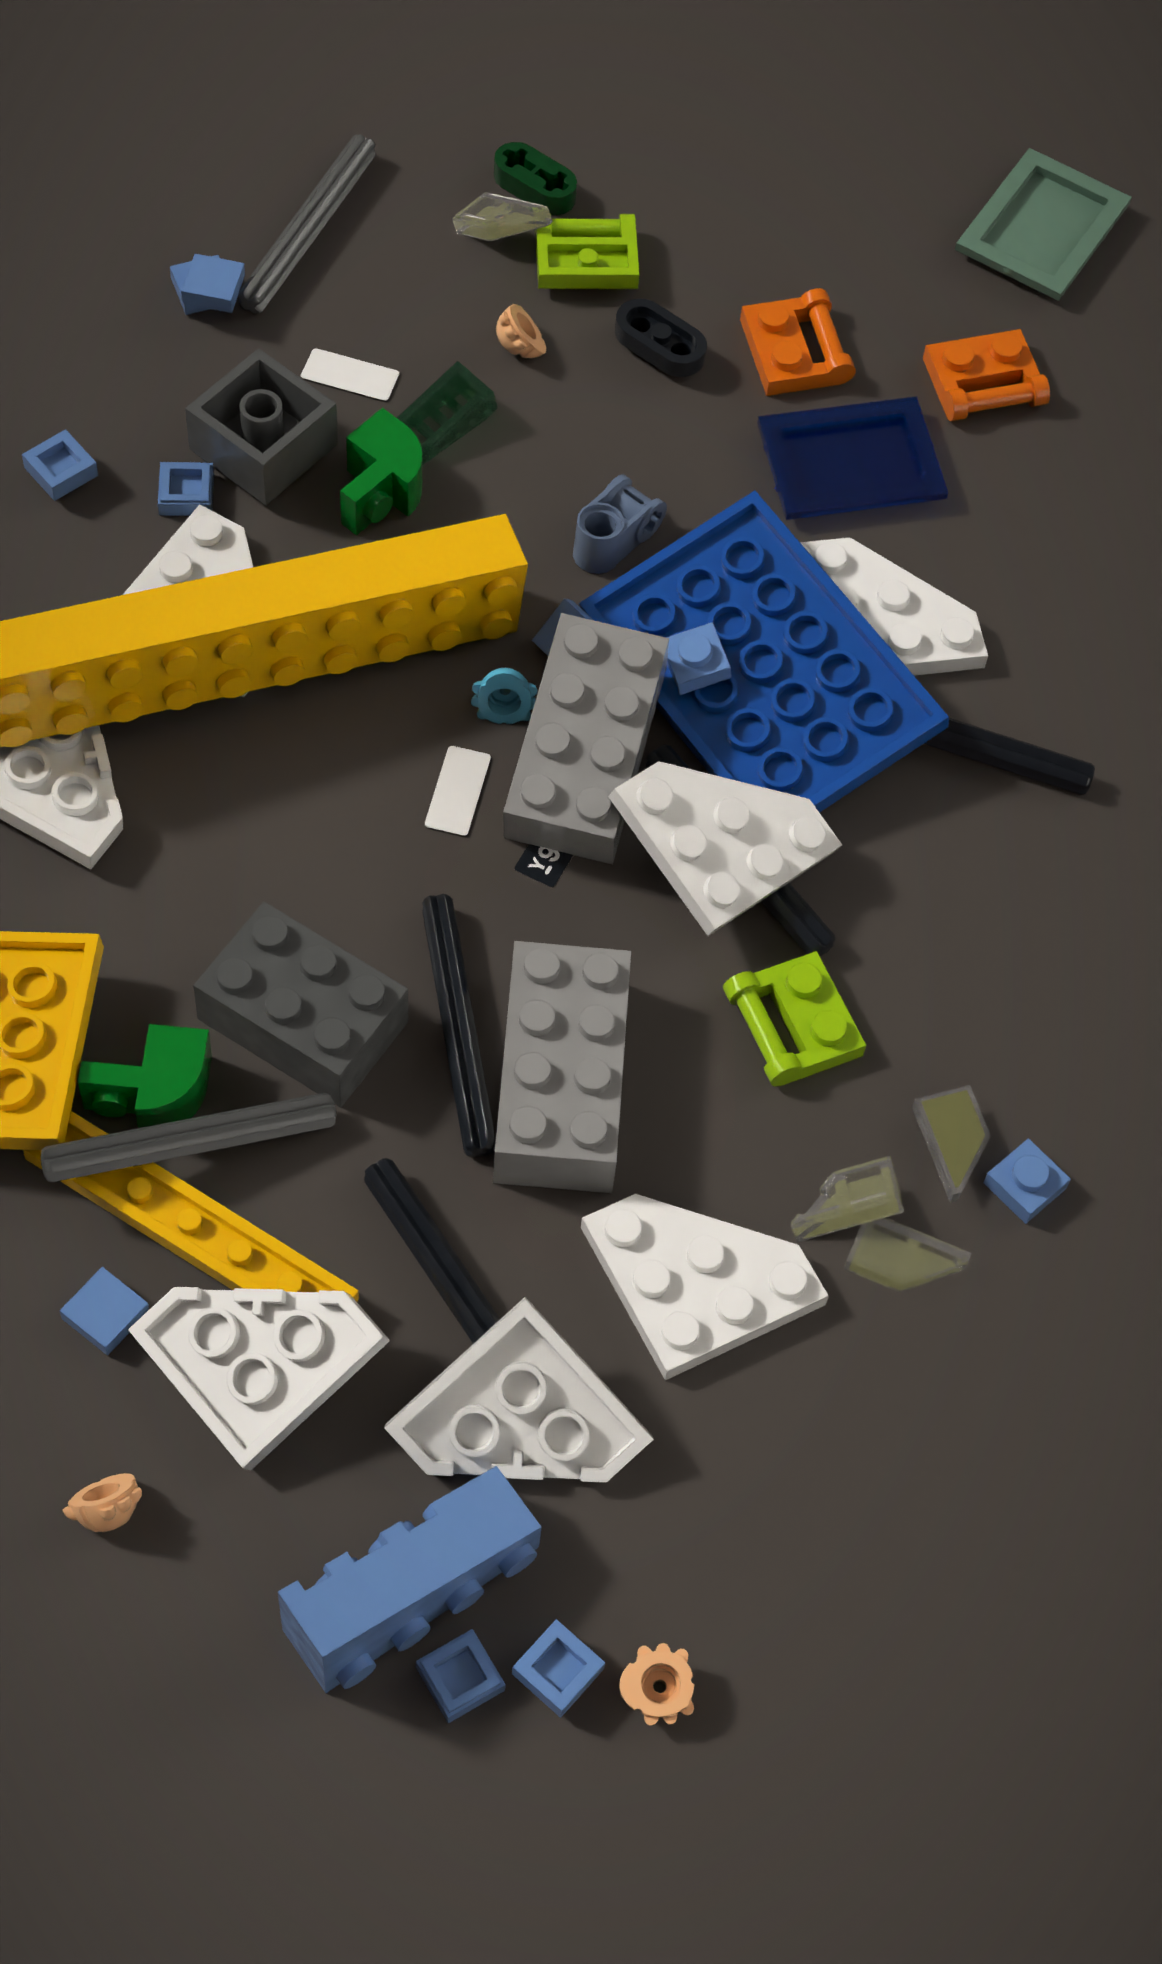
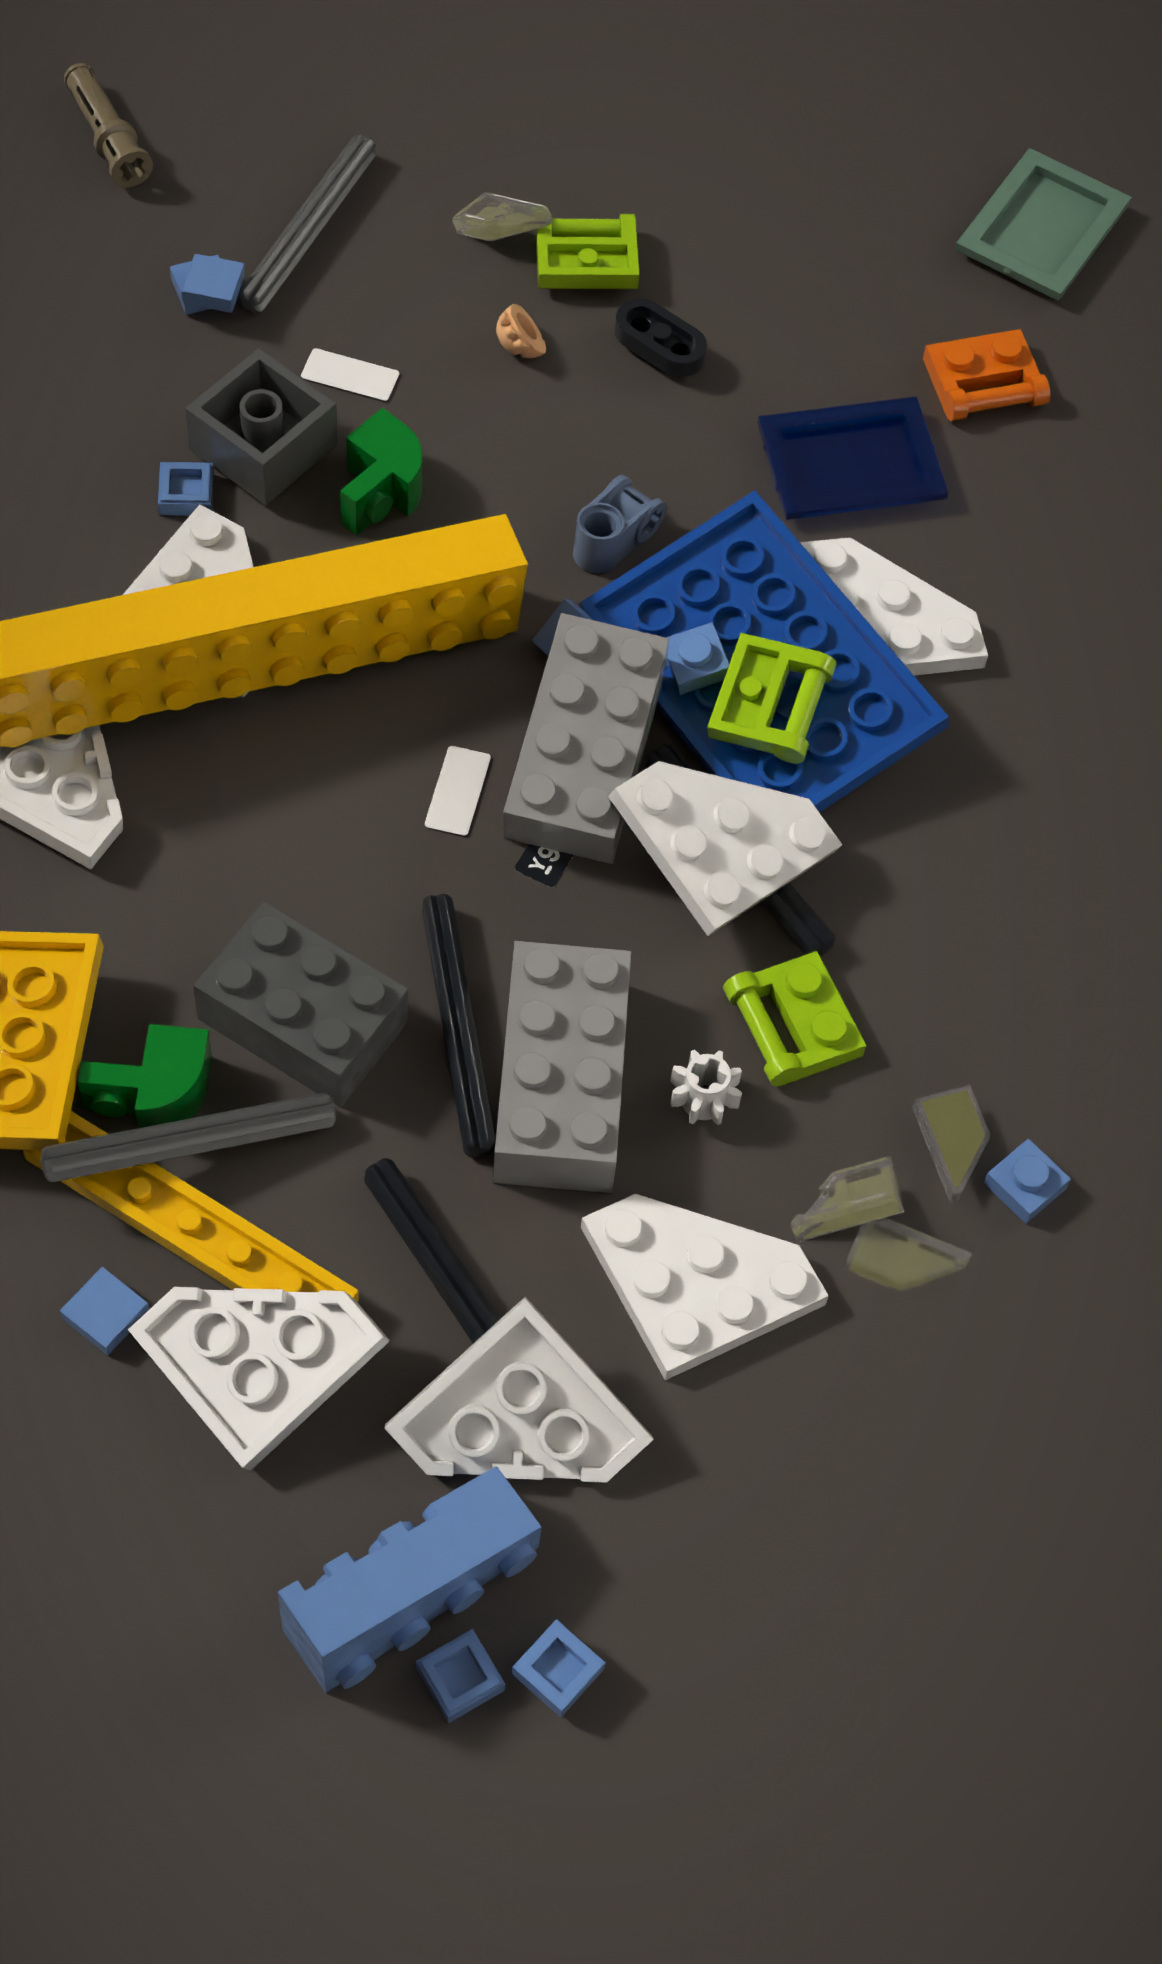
medium blue plate [22,429,98,501] -> none
light nougat animal [63,1473,142,1532] -> none
clear green slope [397,361,498,465] -> none
medium azure animal [471,667,538,724] -> none
dark green beam [494,142,577,215] -> none
light nougat animal [619,1643,694,1726] -> none
orange plate [740,288,856,396] -> none
black axle [924,718,1095,795] -> none
none -> dark tan pin [64,63,153,188]
none -> white gear [670,1050,742,1125]
none -> lime plate [707,633,837,764]

